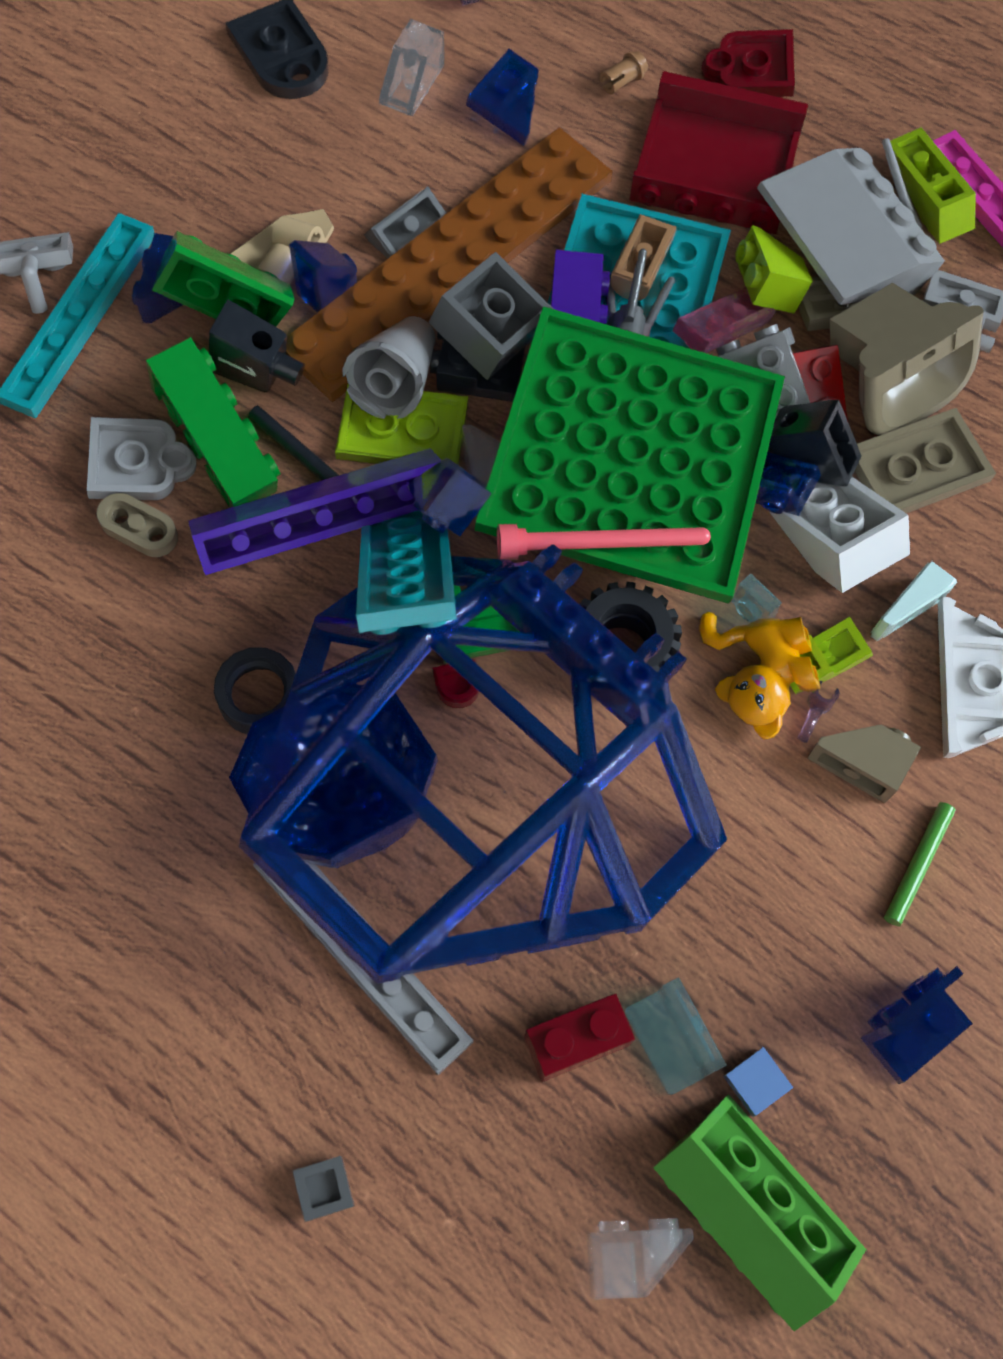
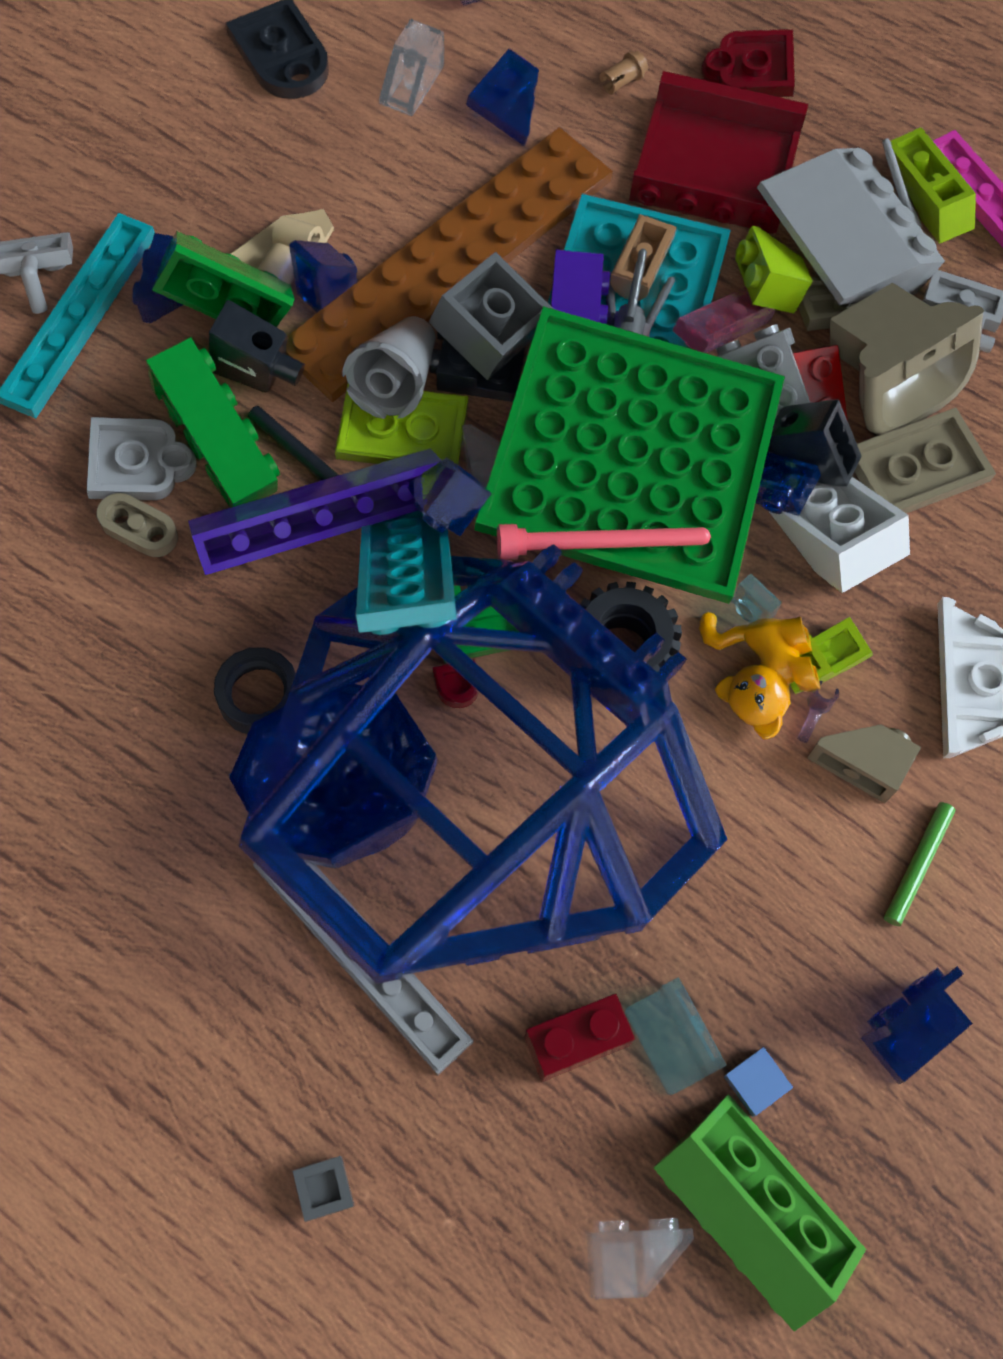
dark grey slope [364,186,447,259] -> none
light aqua slope [870,561,957,641] -> none

